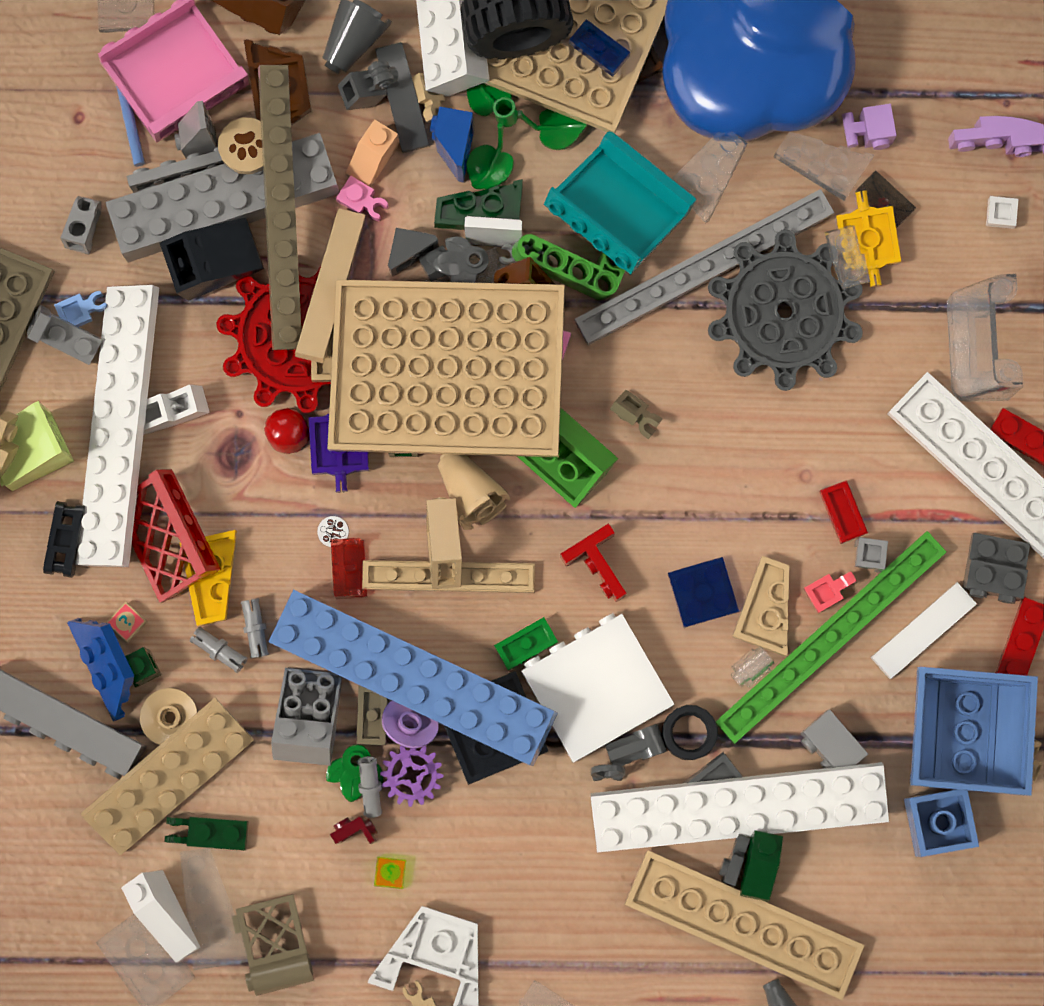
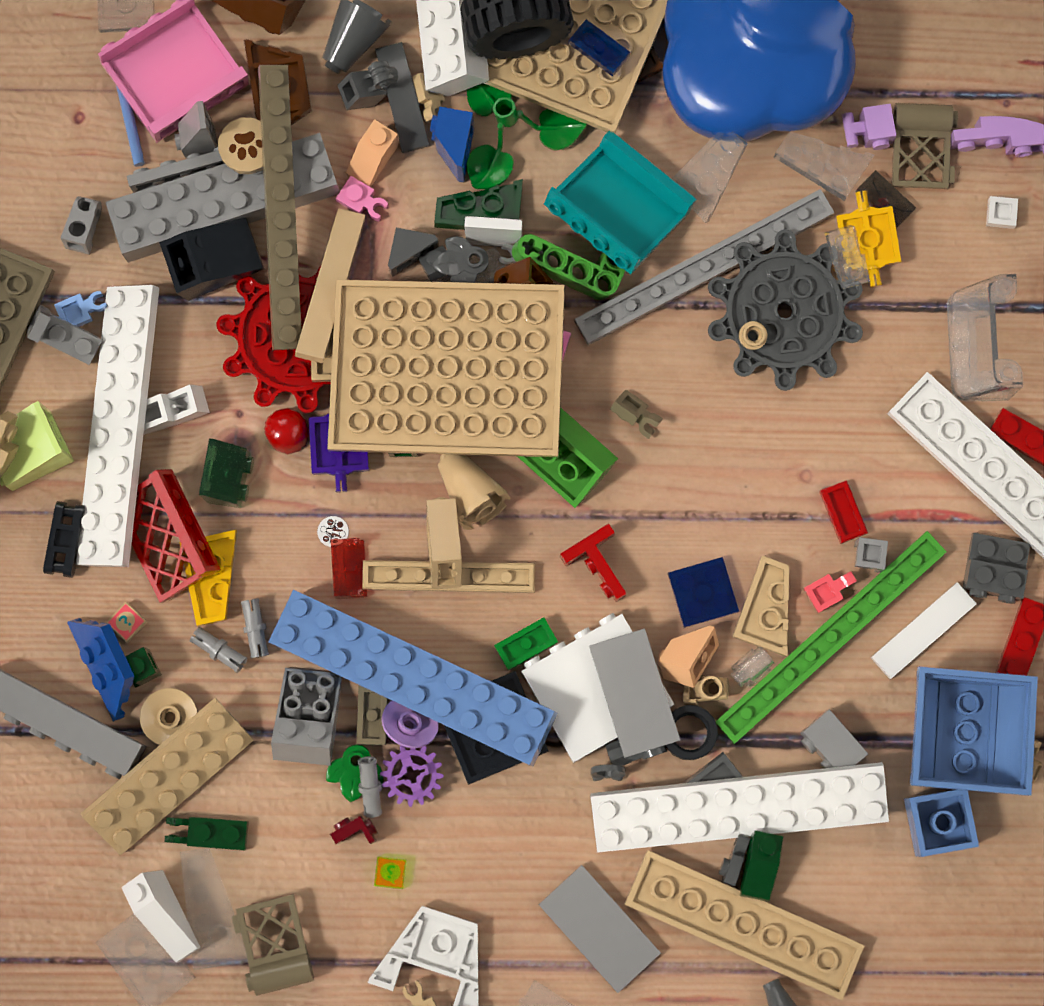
none -> clear green slope [199,438,254,508]
none -> light grey tile [539,865,661,993]
none -> light grey tile [589,629,680,758]
none -> light nougat slope [658,626,719,688]
none -> tan plate [683,675,728,706]
none -> tan plate [739,321,767,350]
none -> dark tan piece [891,103,958,189]

